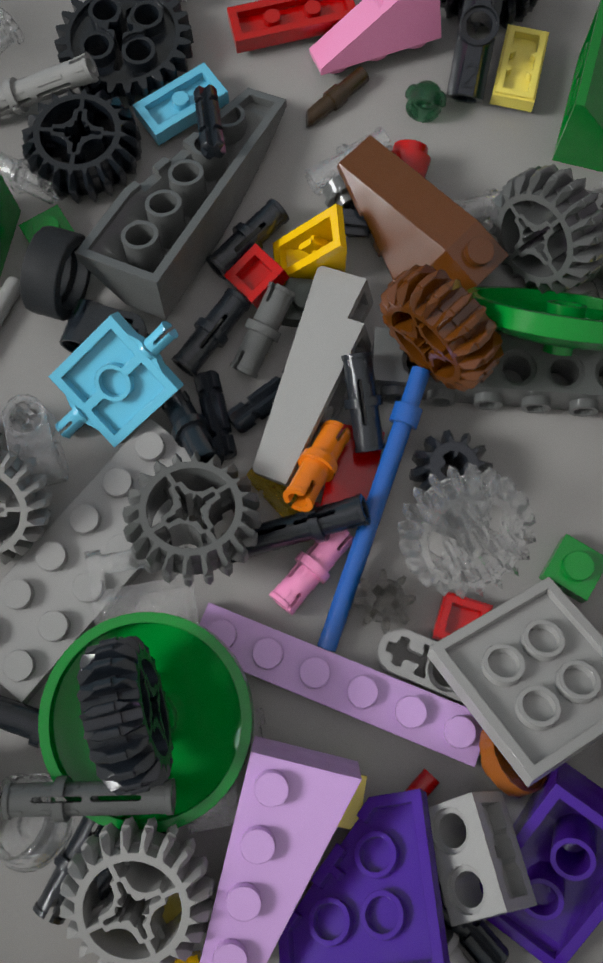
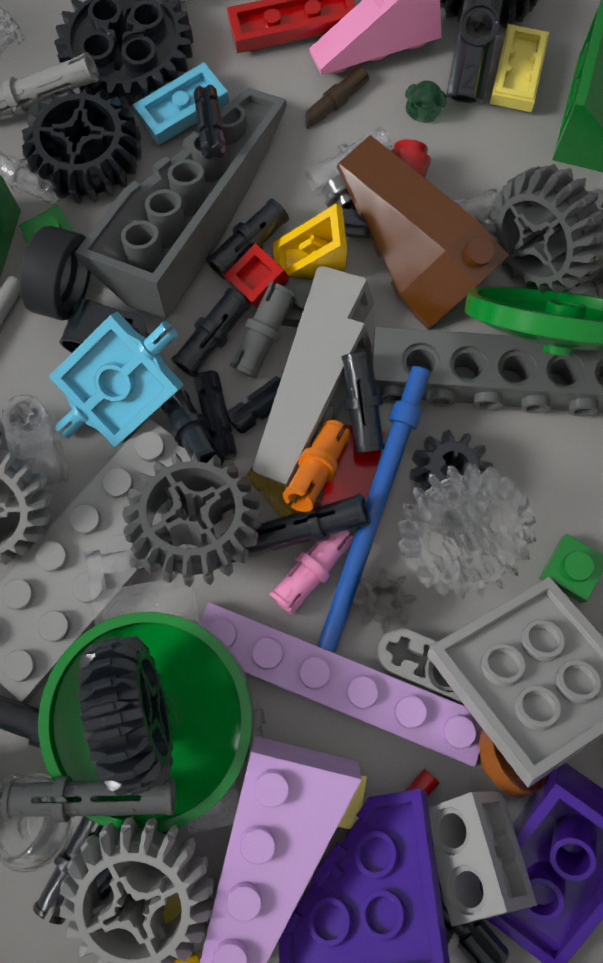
reddish brown gear [379,264,504,392] -> none
red tile [430,590,493,642] -> none

